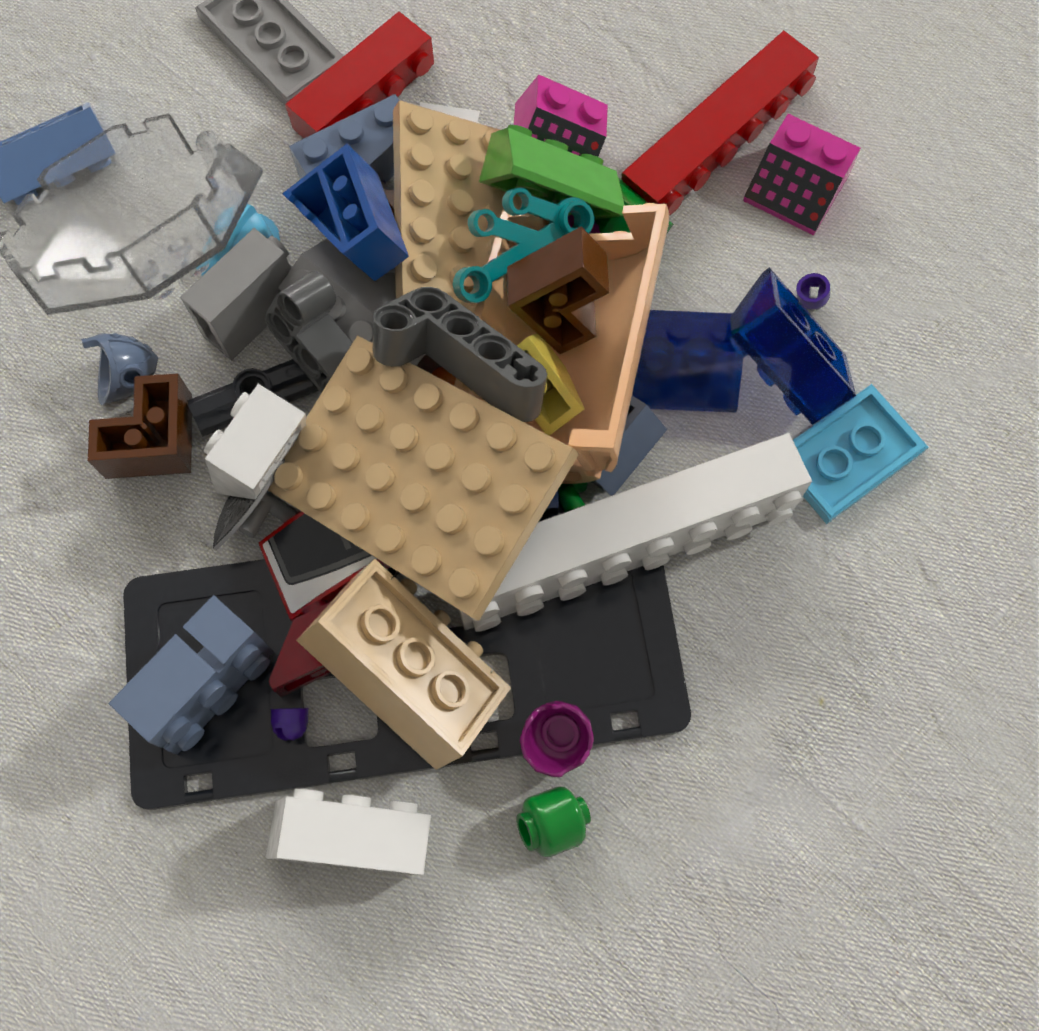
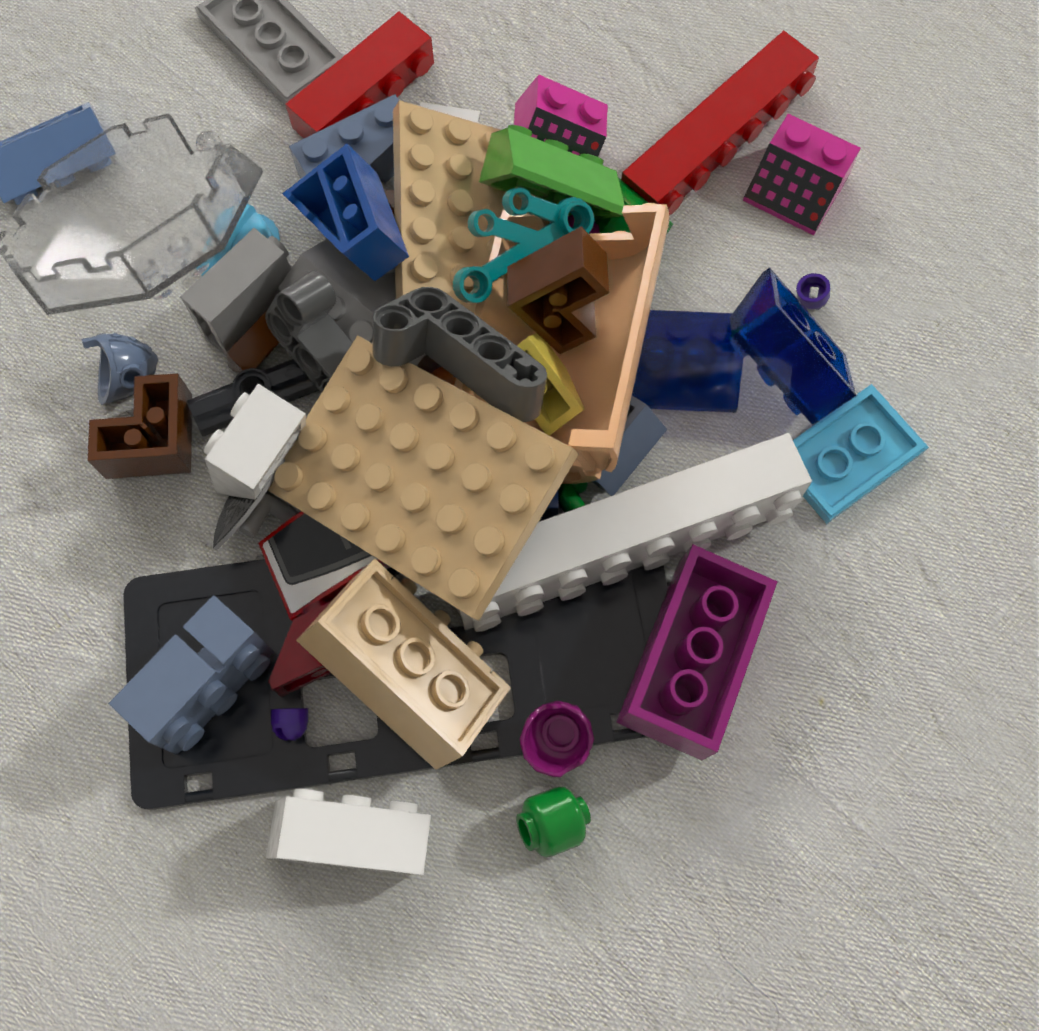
none -> reddish brown slope [226,309,279,373]
none -> magenta brick [616,544,778,761]

